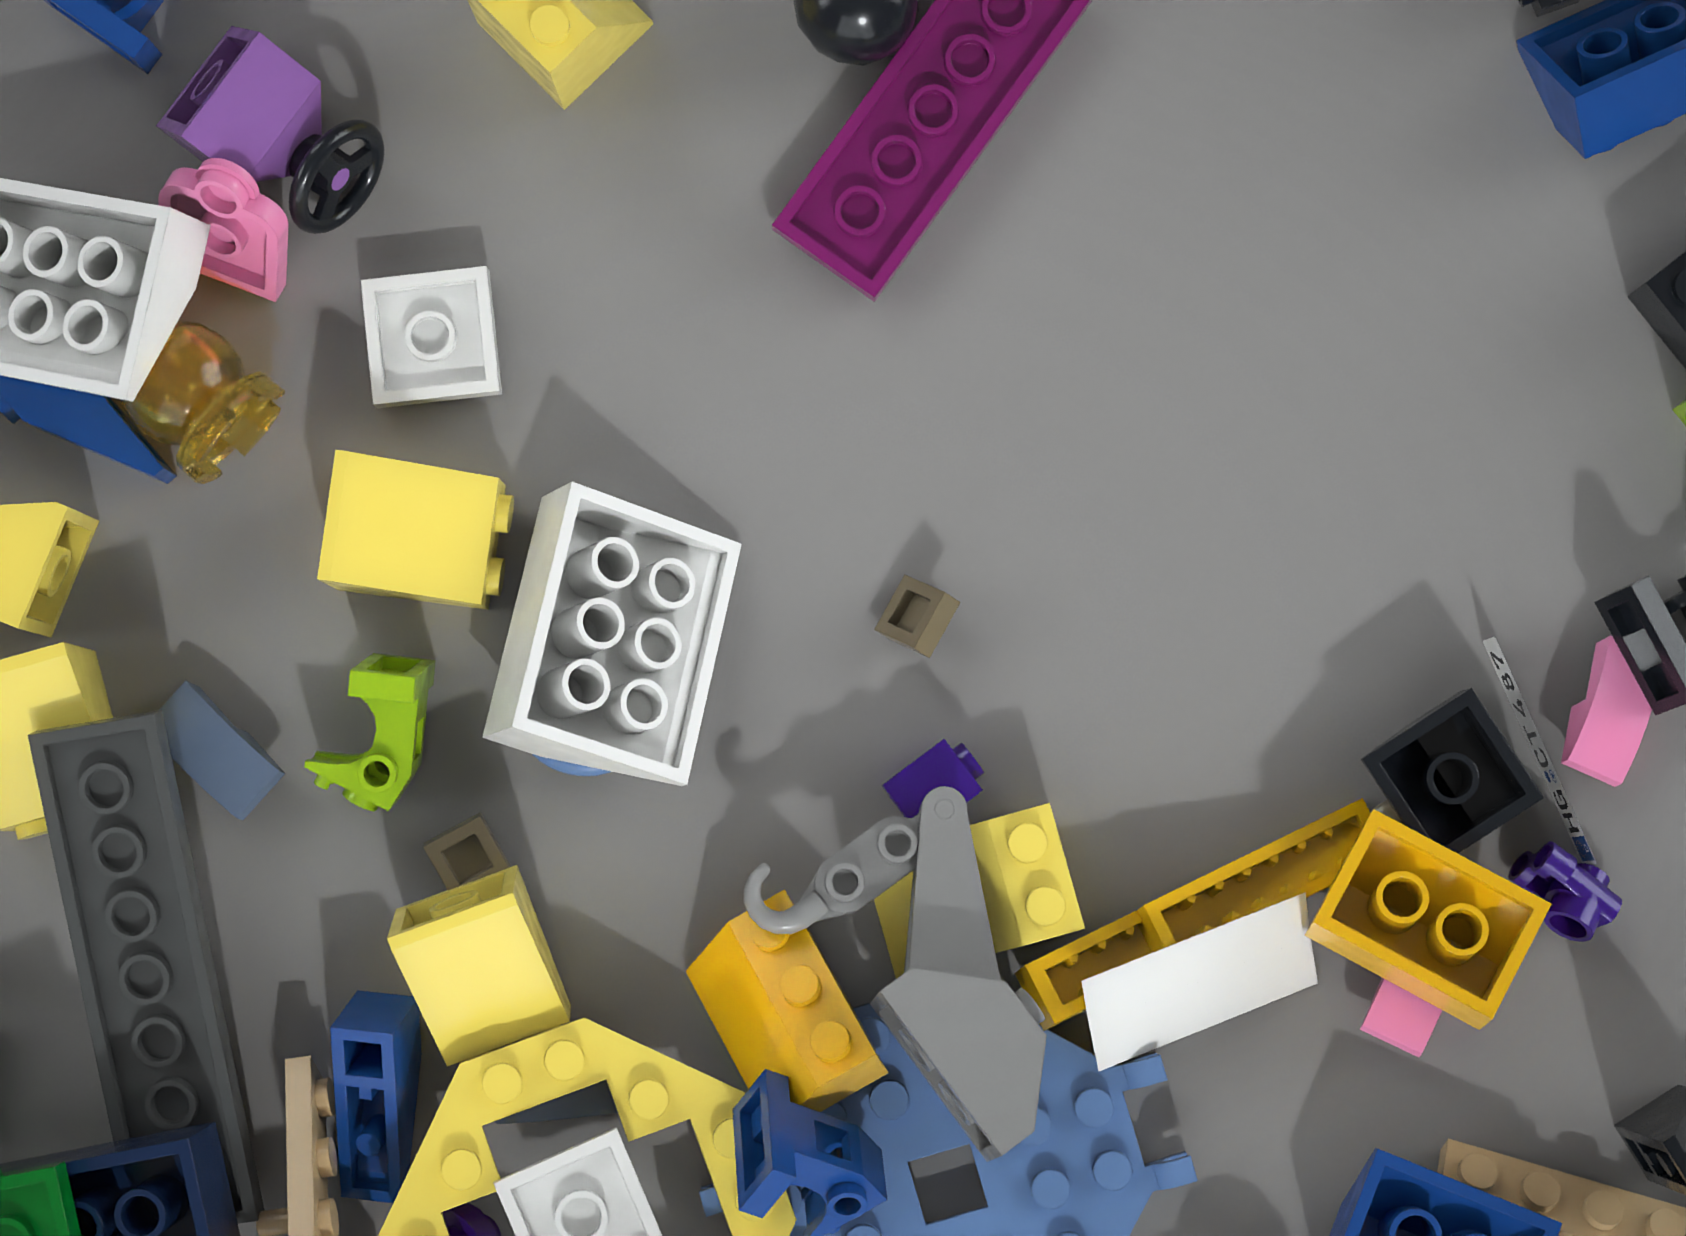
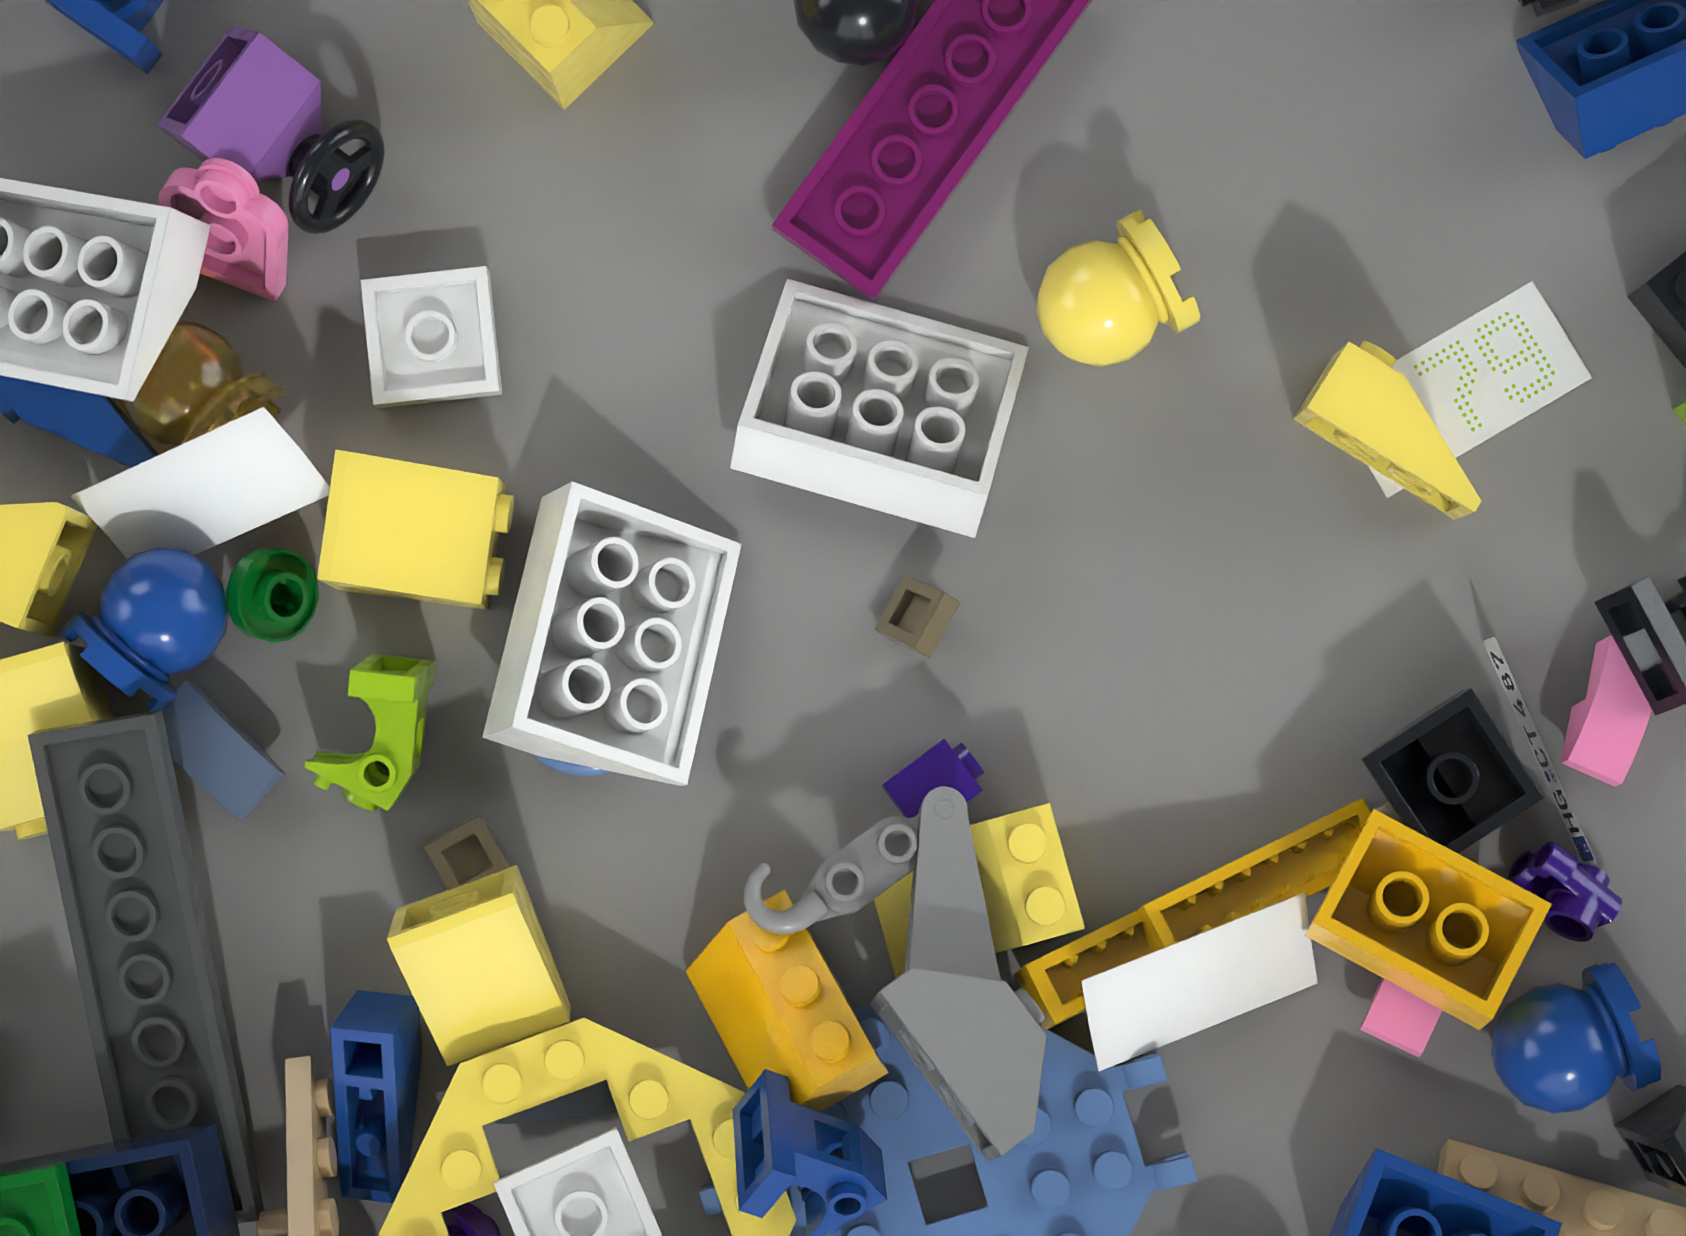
none -> blue tile [60,548,228,712]
none -> white sticker [71,407,330,559]
none -> green plate [226,547,319,643]
none -> white slope [730,279,1029,538]
none -> light yellow tile [1036,209,1201,367]
none -> light yellow slope [1293,341,1482,520]
none -> white sticker [1368,281,1592,498]
none -> blue tile [1491,962,1661,1113]

